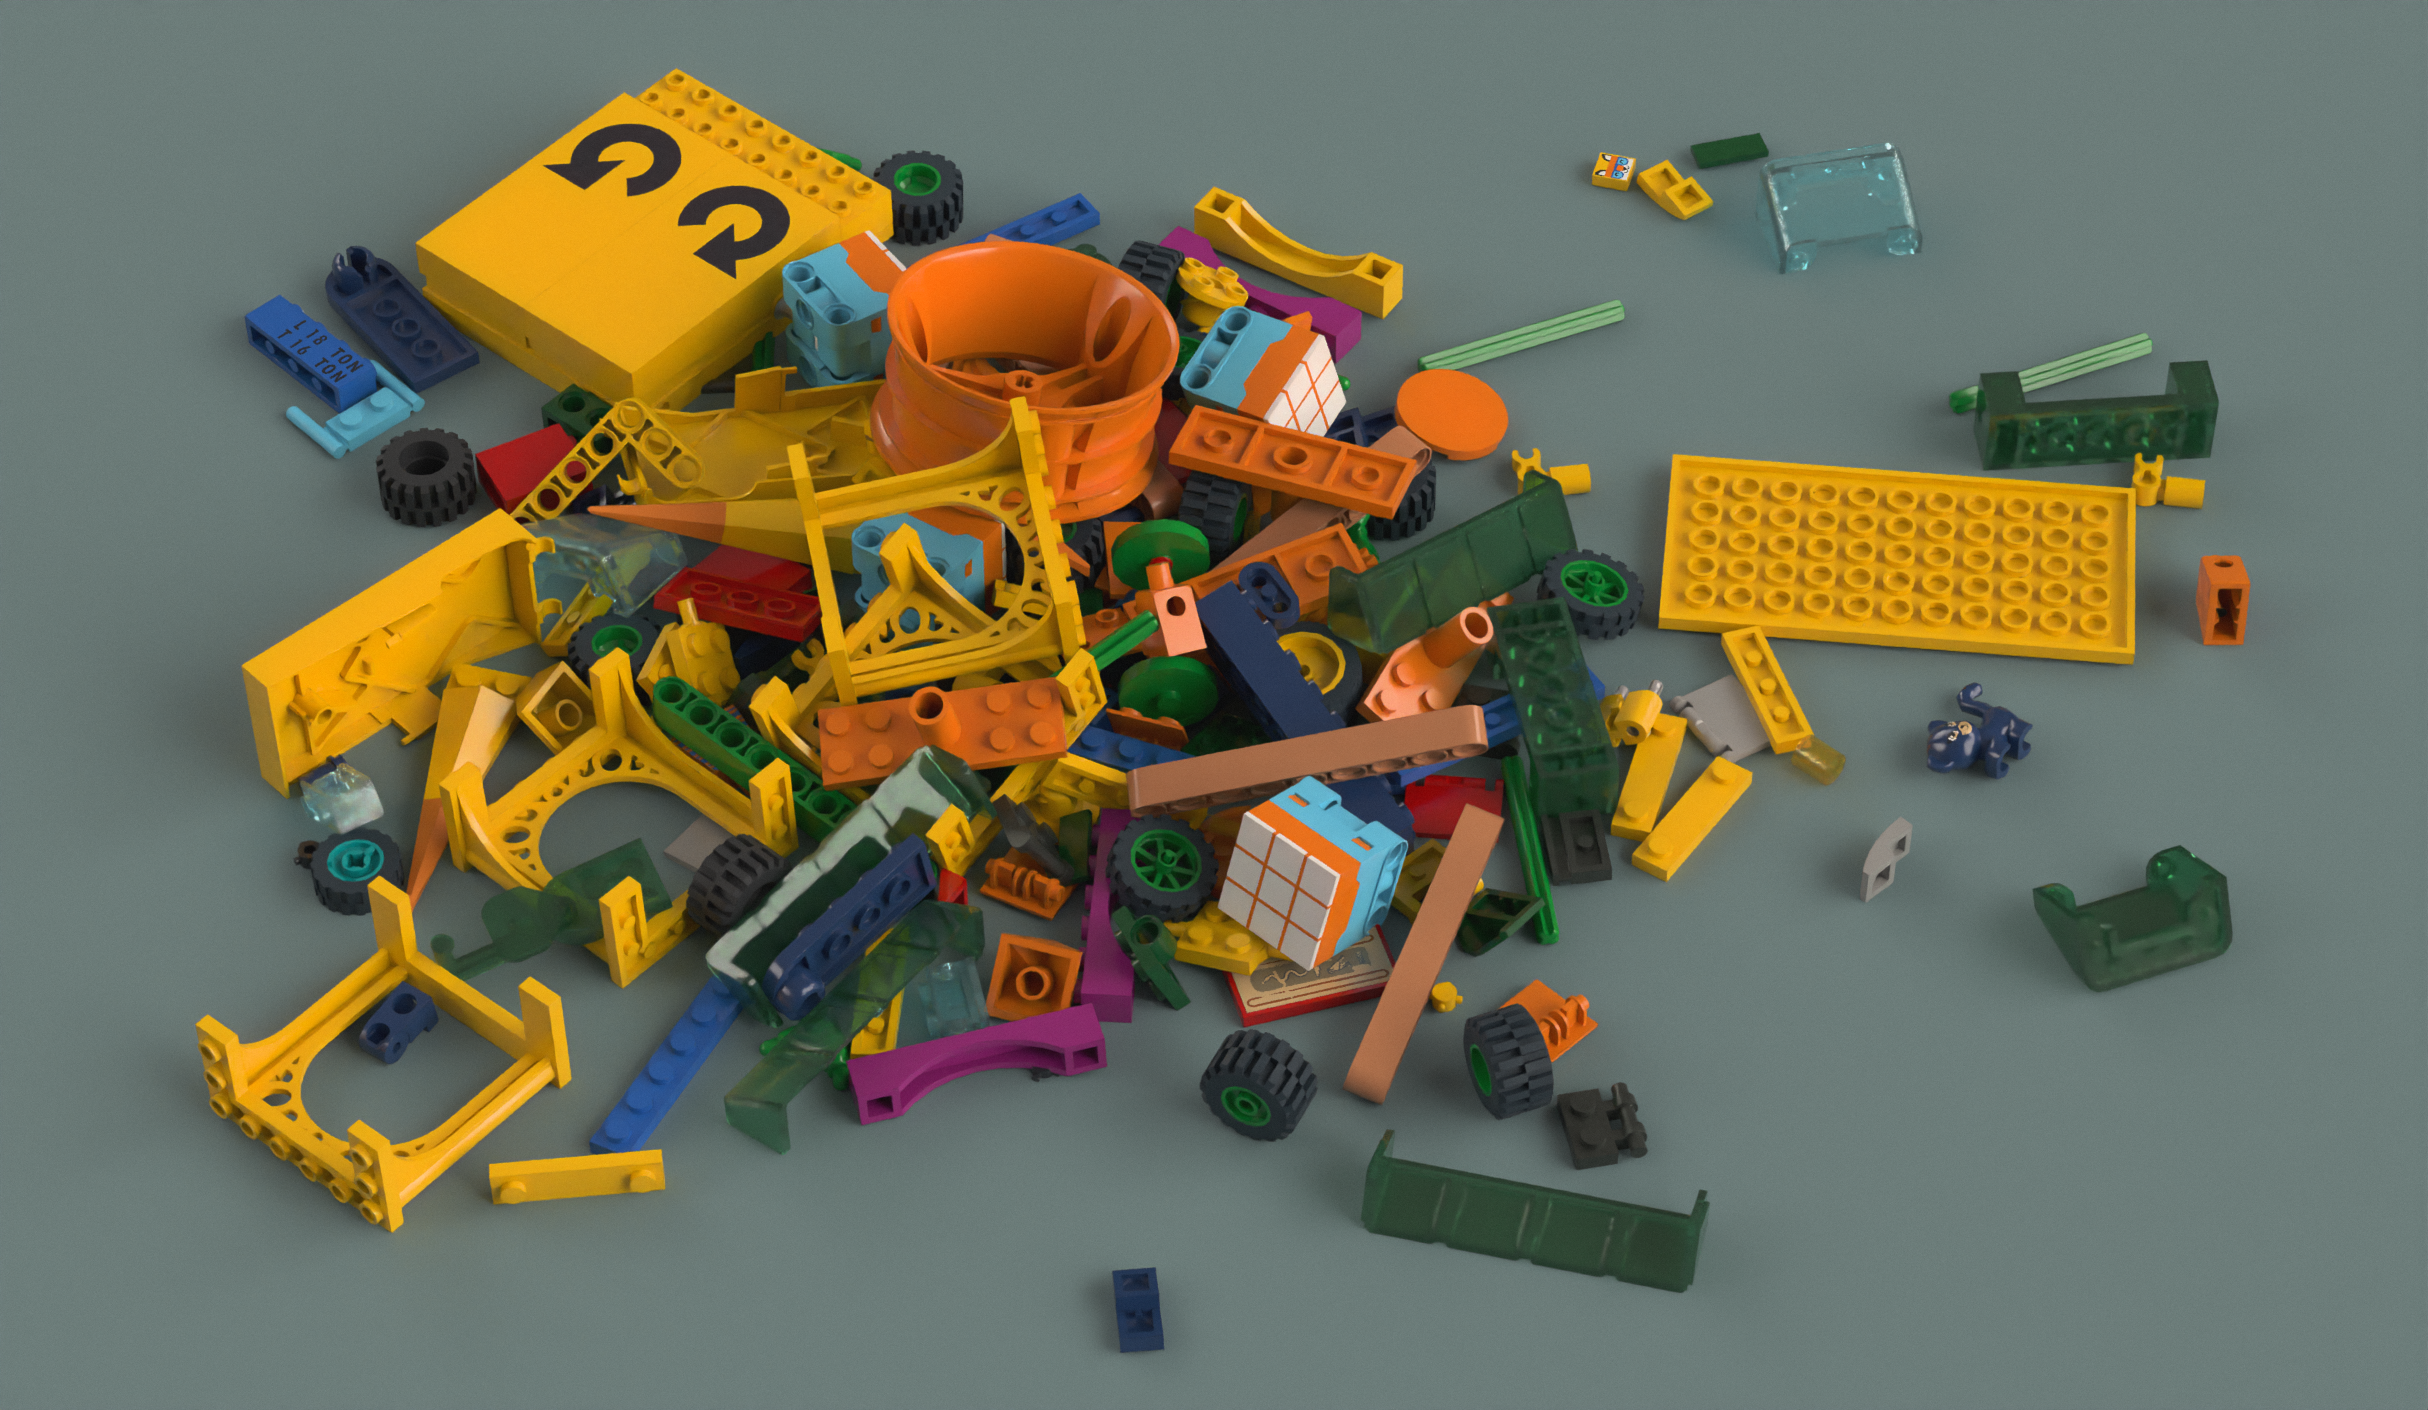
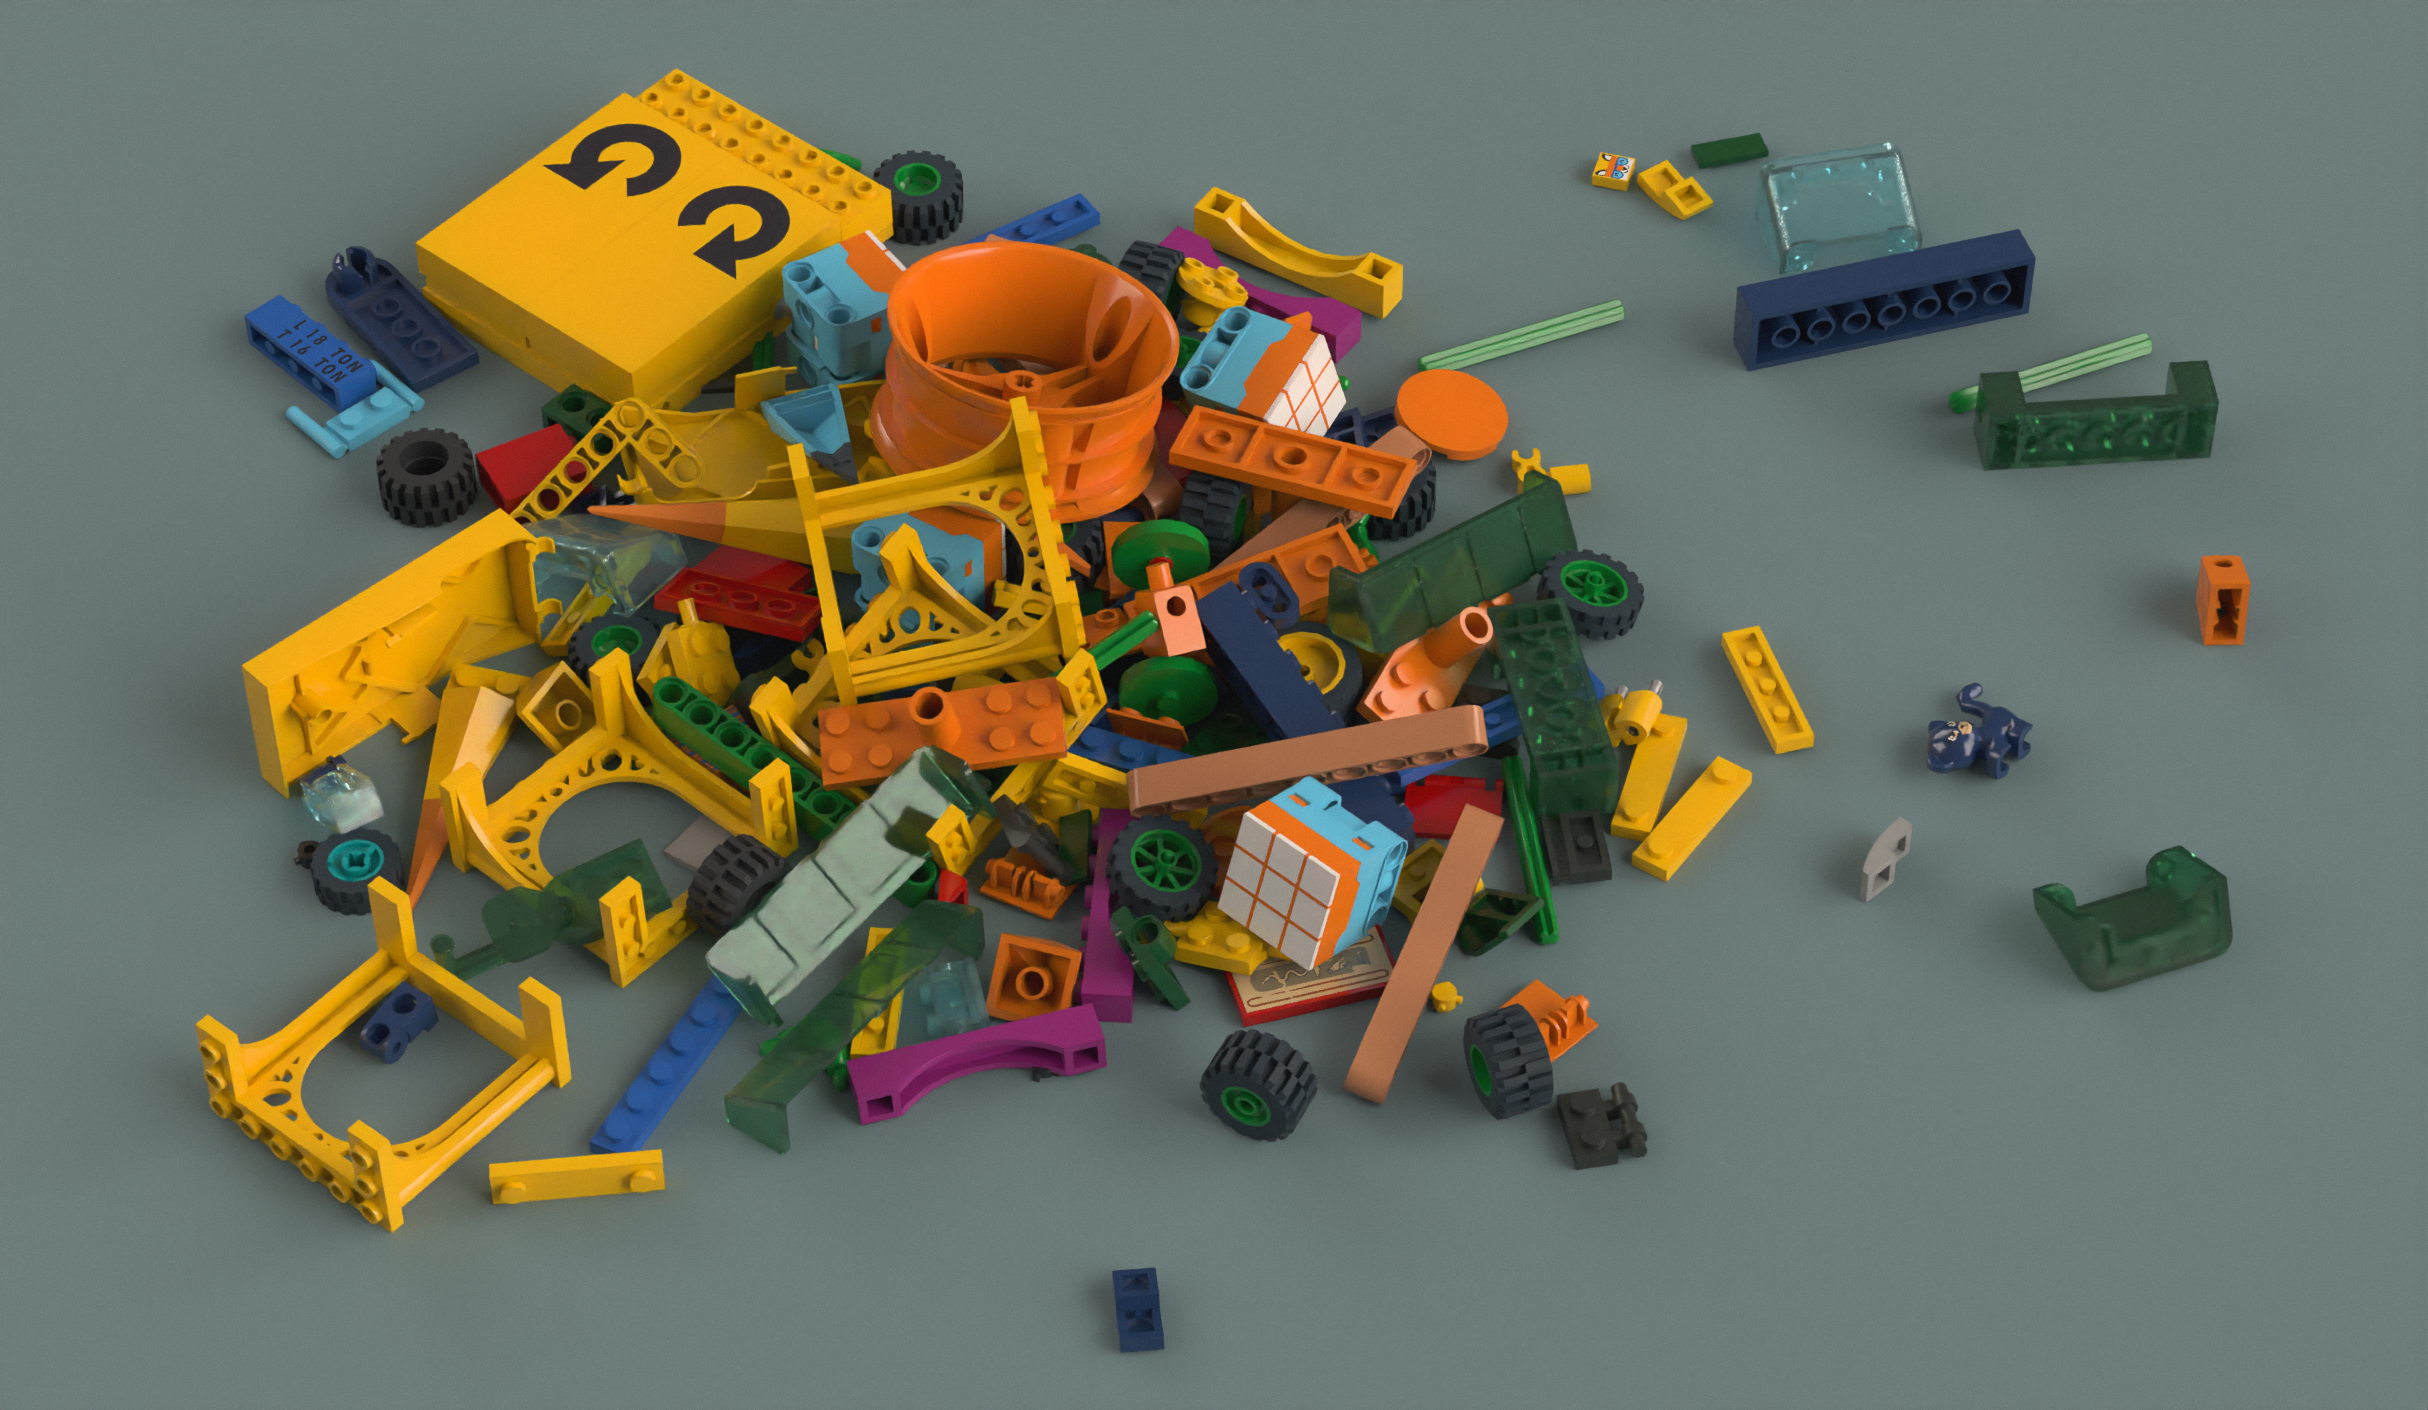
dark blue plate [762,833,937,1021] -> none
clear green piece [1361,1129,1711,1293] -> none
yellow plate [1658,454,2136,665] -> none
light grey piece [1669,674,1771,763] -> none
clear yellow beam [1791,734,1846,786] -> none
yellow bar [2131,453,2206,509] -> none
none -> medium azure plate [760,382,859,485]
none -> dark blue brick [1733,229,2036,372]

